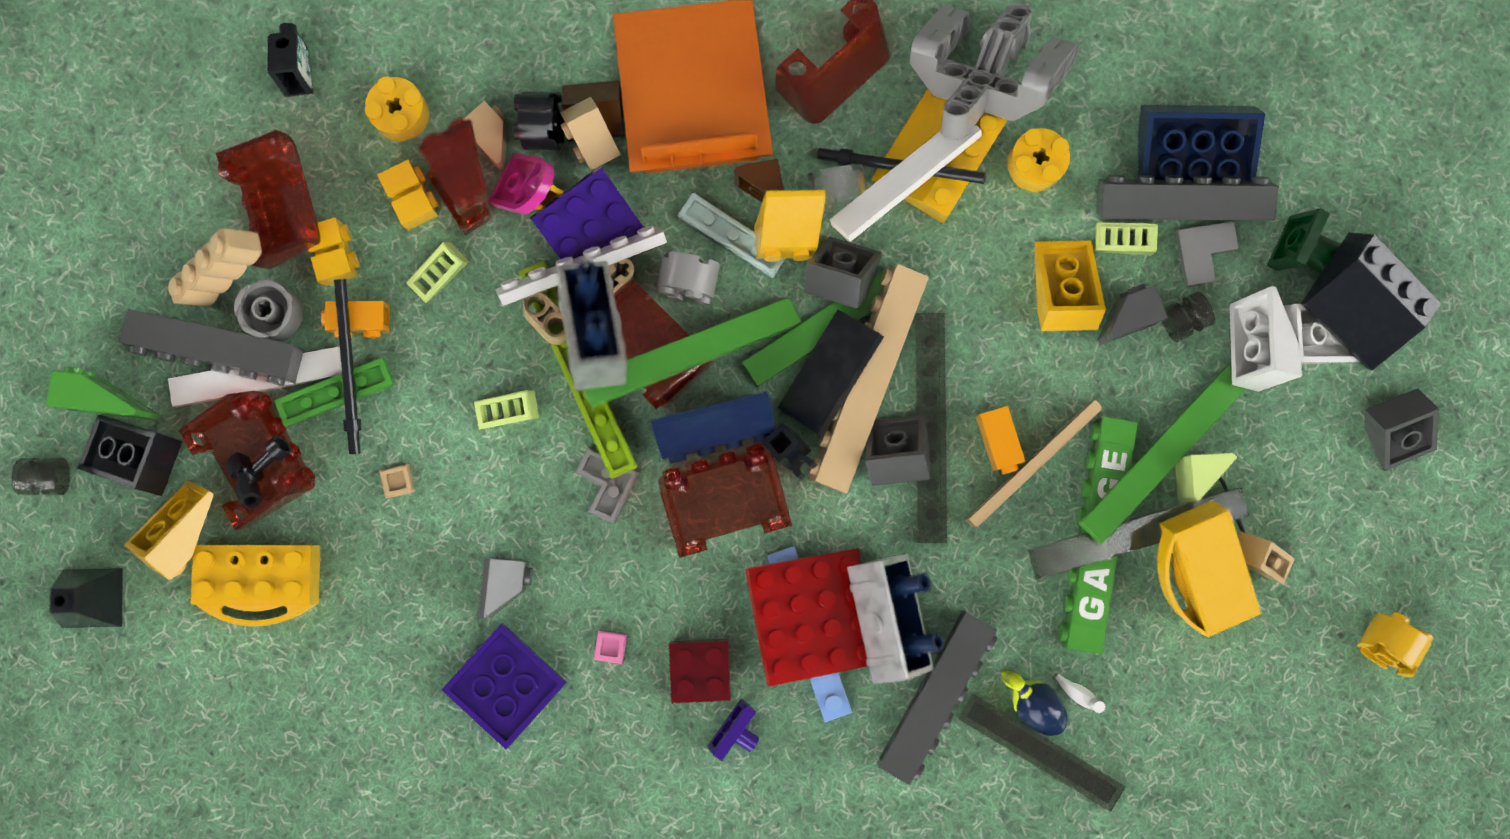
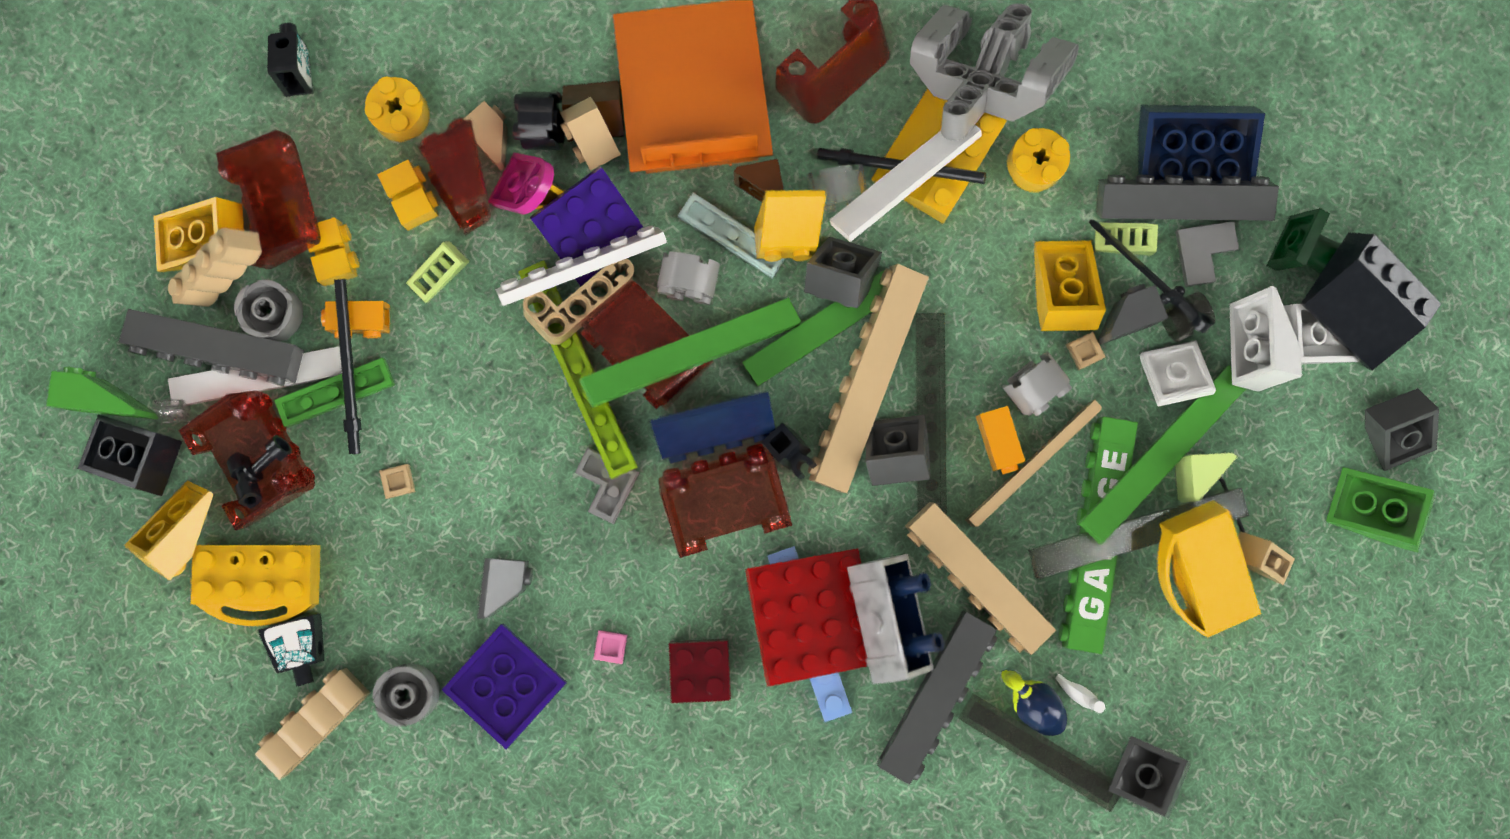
clear smoke wheel [12,458,70,496] -> none
black slope [50,568,123,628] -> none
yellowish green slope [474,390,539,430] -> none
piece [557,261,627,390] -> none
dark purple tile [707,699,759,761] -> none
black tile [778,309,884,437] -> none
yellow brick [1357,612,1434,677] -> none
none -> clear tile [153,399,193,423]
none -> yellow slope [154,197,244,272]
none -> tan brick [255,668,370,780]
none -> torso [258,614,324,687]
none -> light grey brick [373,663,440,726]
none -> tan brick [905,502,1056,655]
none -> light grey brick [1002,352,1072,416]
none -> tan tile [1066,332,1105,370]
none -> black sword [1089,220,1213,333]
none -> dark grey slope [1108,736,1191,819]
none -> white tile [1140,340,1216,407]
none -> bright green slope [1326,467,1435,553]

